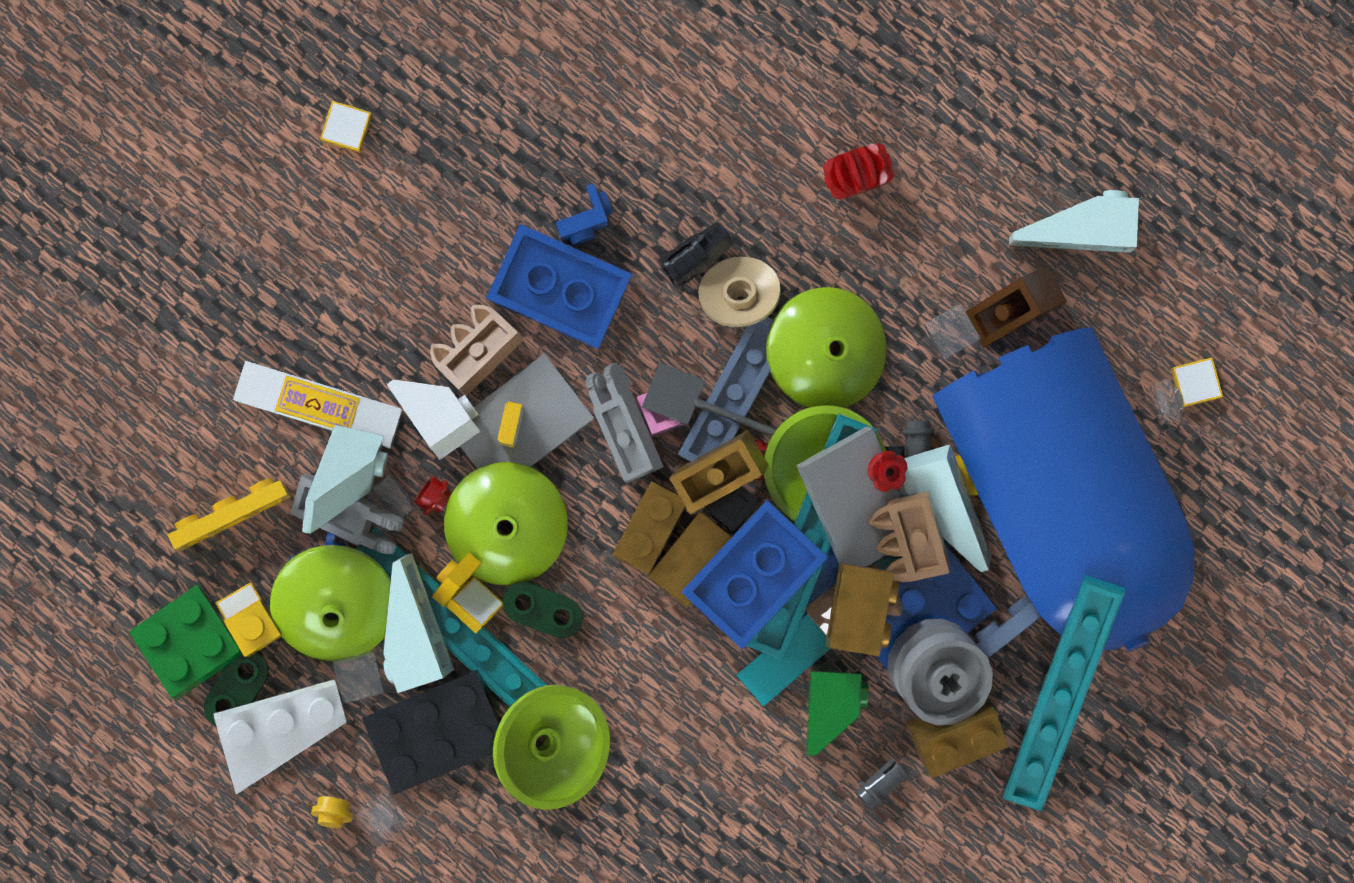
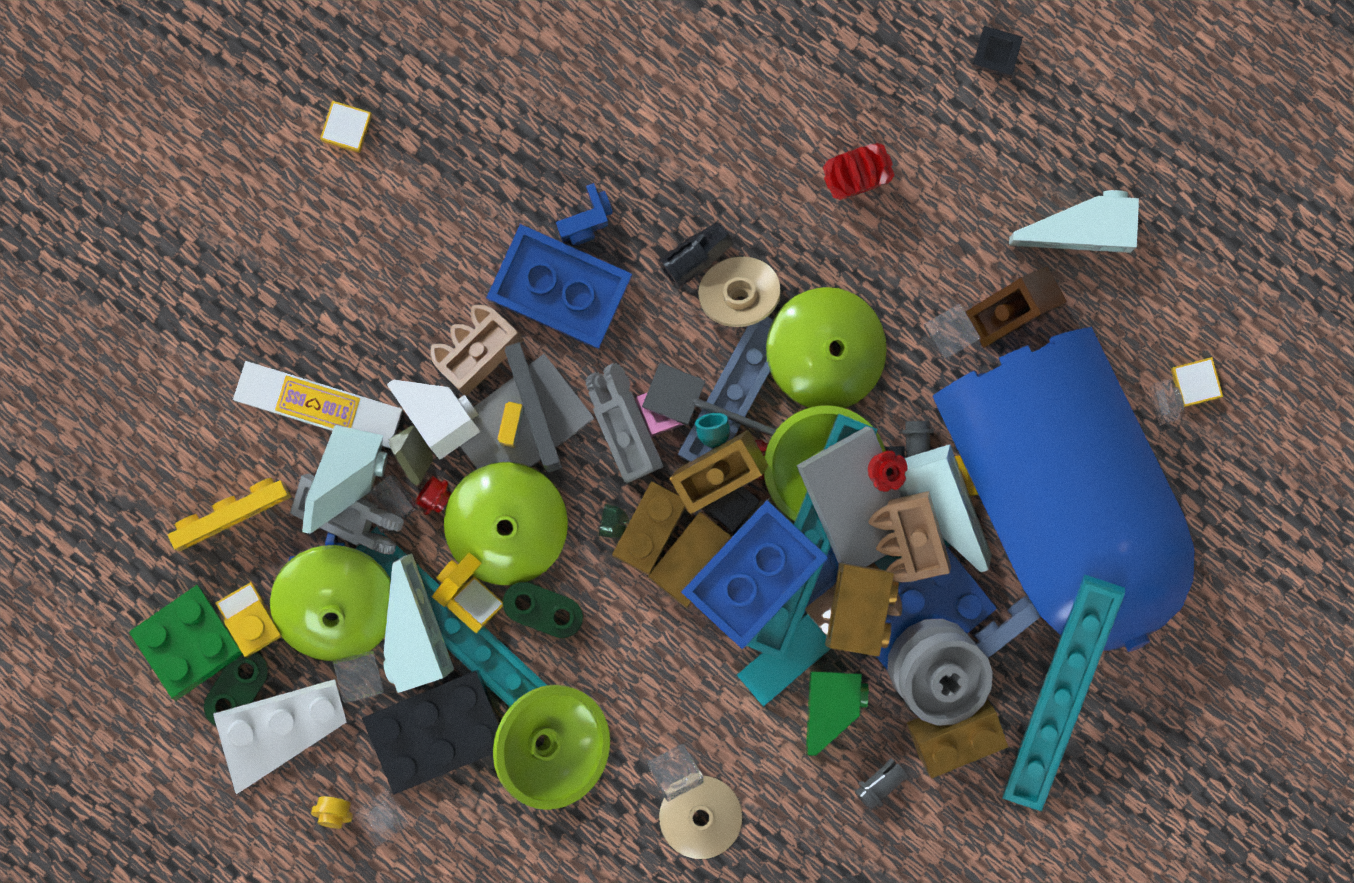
none -> olive slope [388,426,433,486]
none -> dark grey tile [505,342,562,473]
none -> clear green hinge [598,504,630,538]
none -> clear plate [647,743,704,802]
none -> tan dish [659,776,742,859]
none -> teal hinge [695,413,730,448]
none -> black plate [972,26,1023,79]

